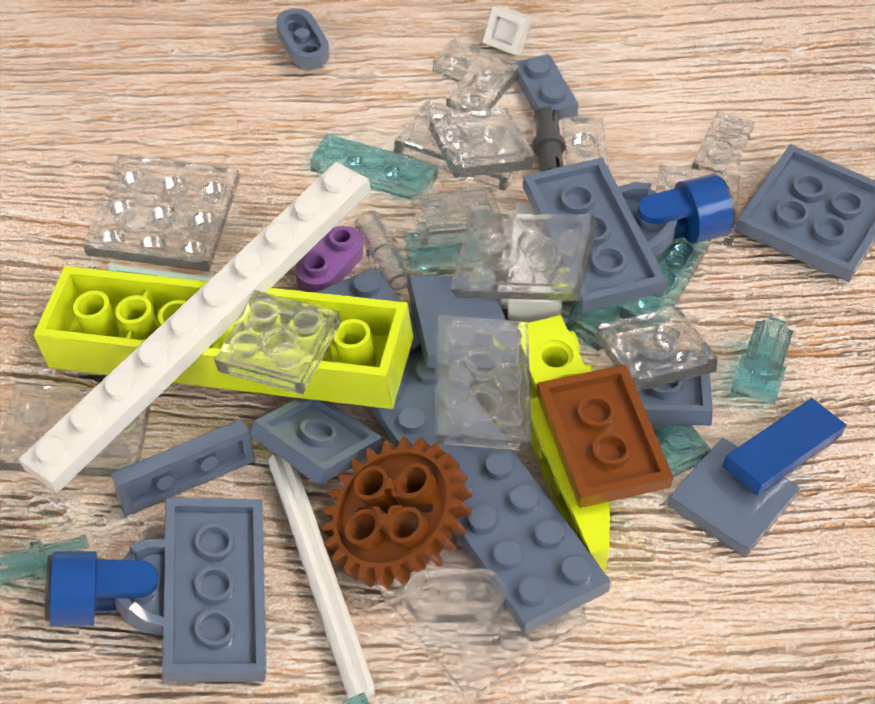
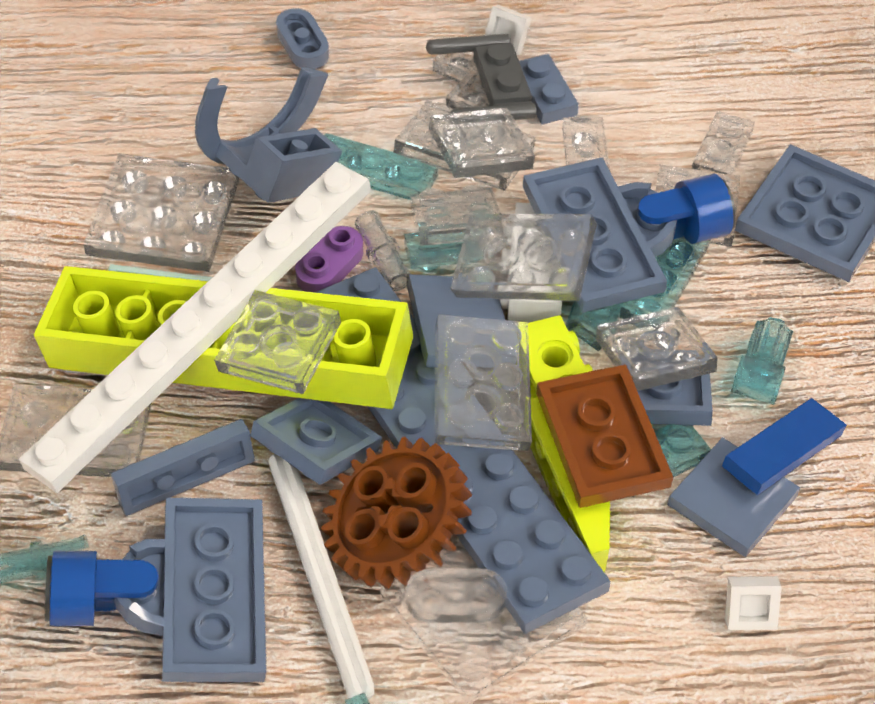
dark grey pin [533,107,565,172] -> none
none -> sand blue piece [195,67,342,203]
none -> dark grey plate [426,34,537,125]
none -> white tile [725,576,782,630]

